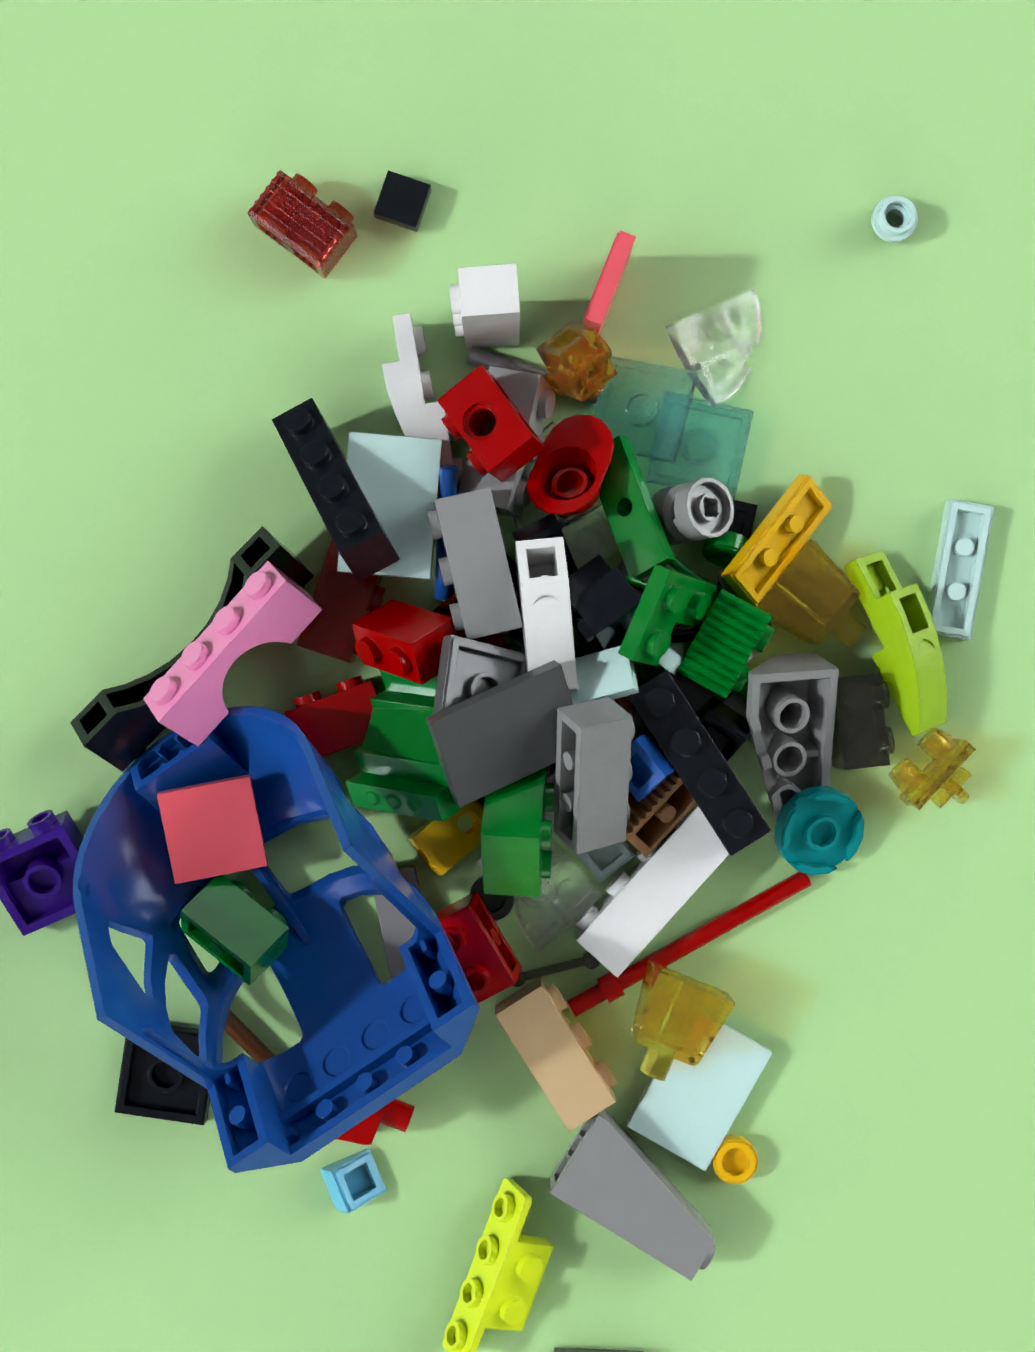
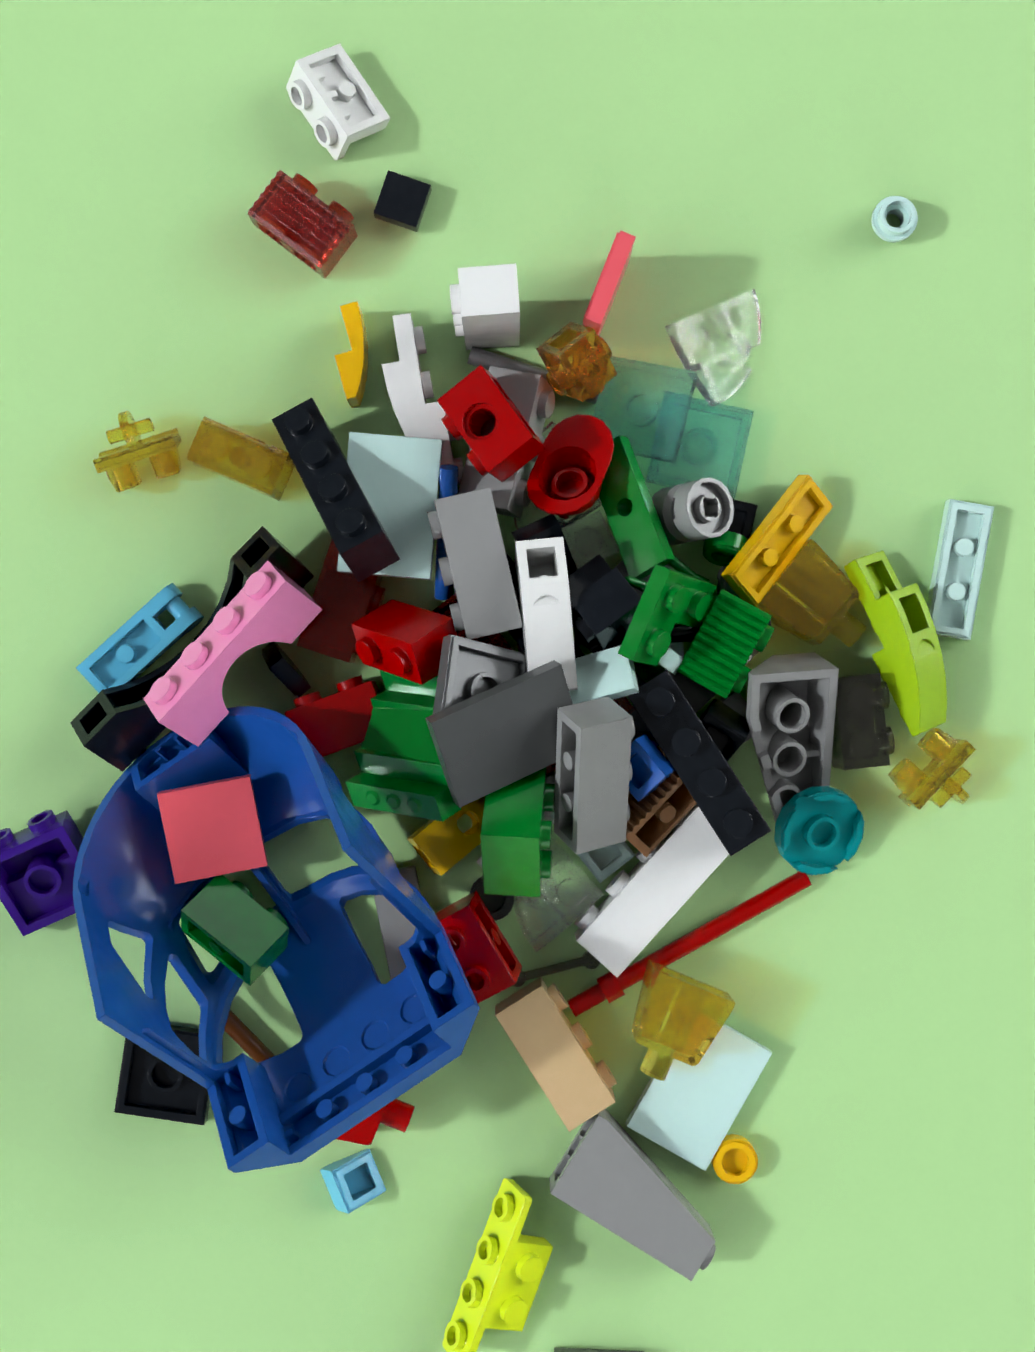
none -> medium azure plate [76,583,204,693]
none -> clear yellow hips [93,411,182,492]
none -> clear yellow brick [186,417,295,501]
none -> black tile [262,642,311,697]
none -> white bracket [286,43,390,160]
none -> yellow slope [334,301,368,408]

